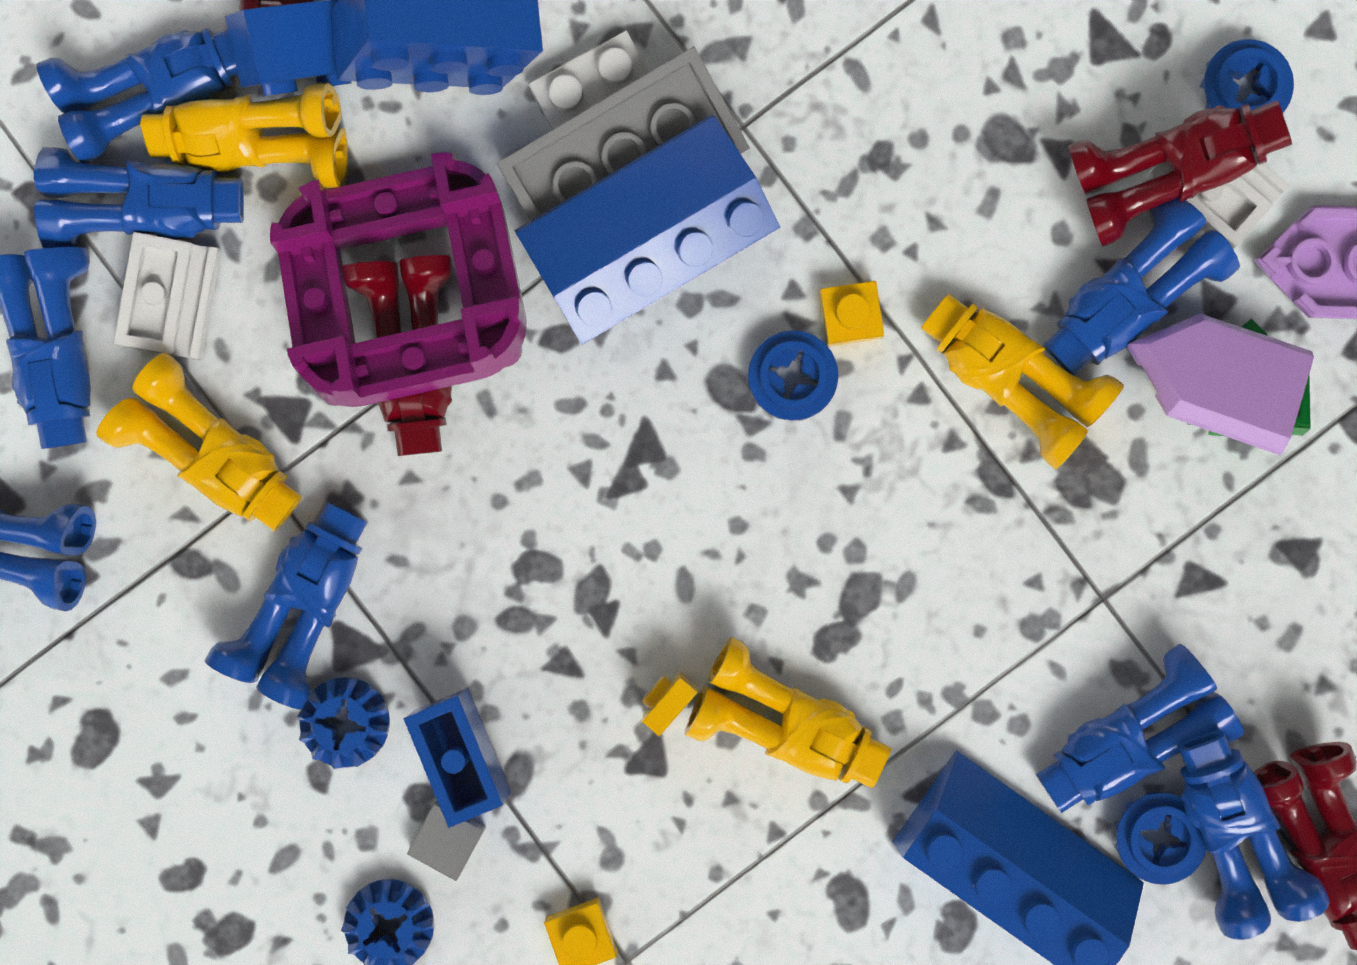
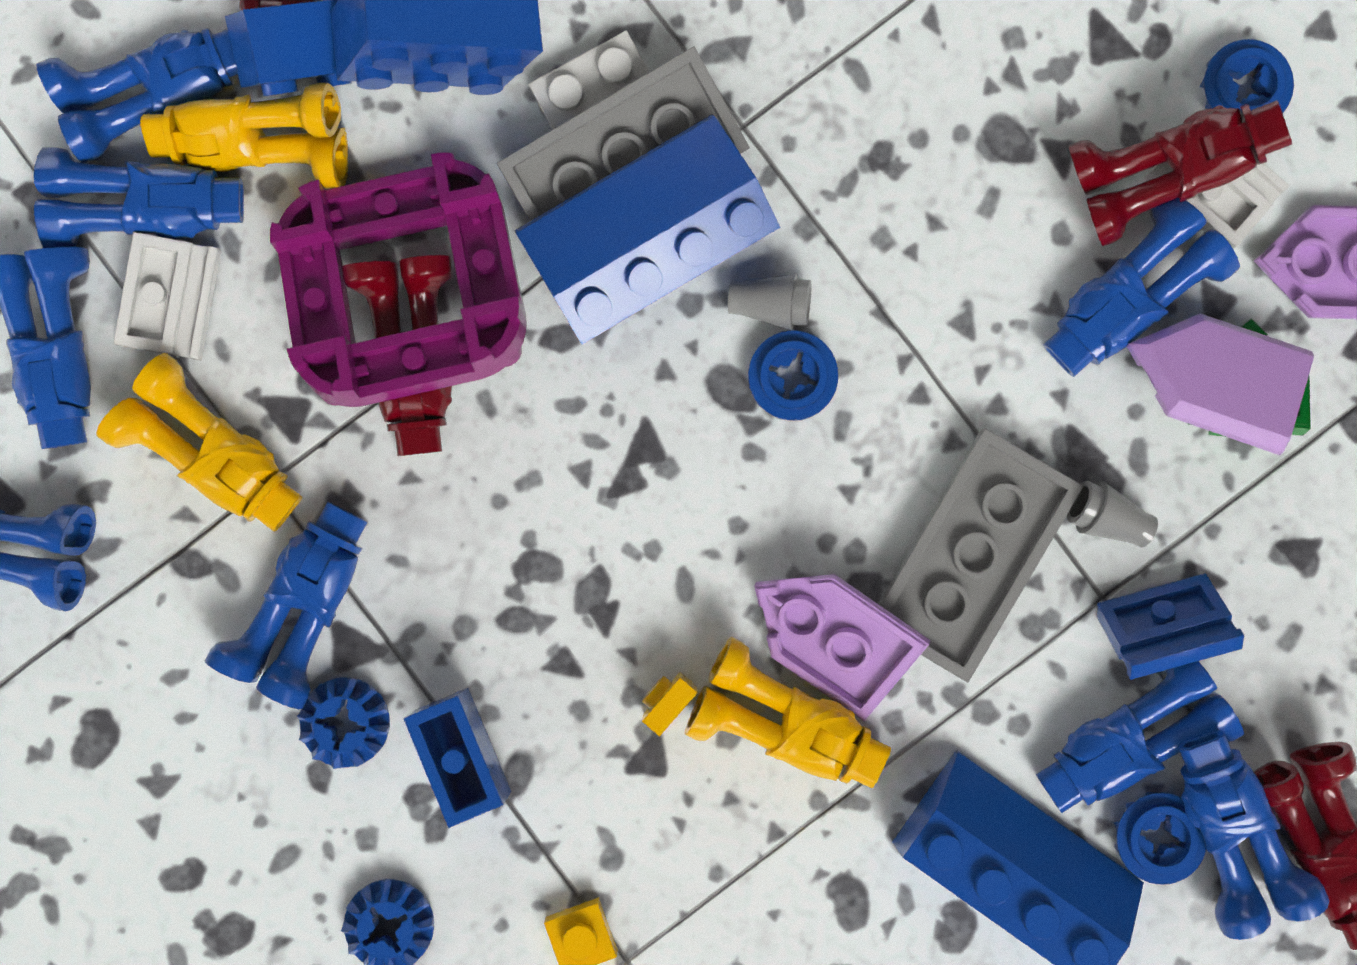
light grey tile [407,801,486,881] -> none
yellow plate [818,281,884,347] -> none
yellow piece [921,293,1124,470] -> none
none -> light grey cone [728,274,811,330]
none -> lavender tile [754,574,930,721]
none -> light grey plate [878,428,1084,683]
none -> light grey cone [1067,481,1158,548]
none -> blue plate [1097,573,1244,680]

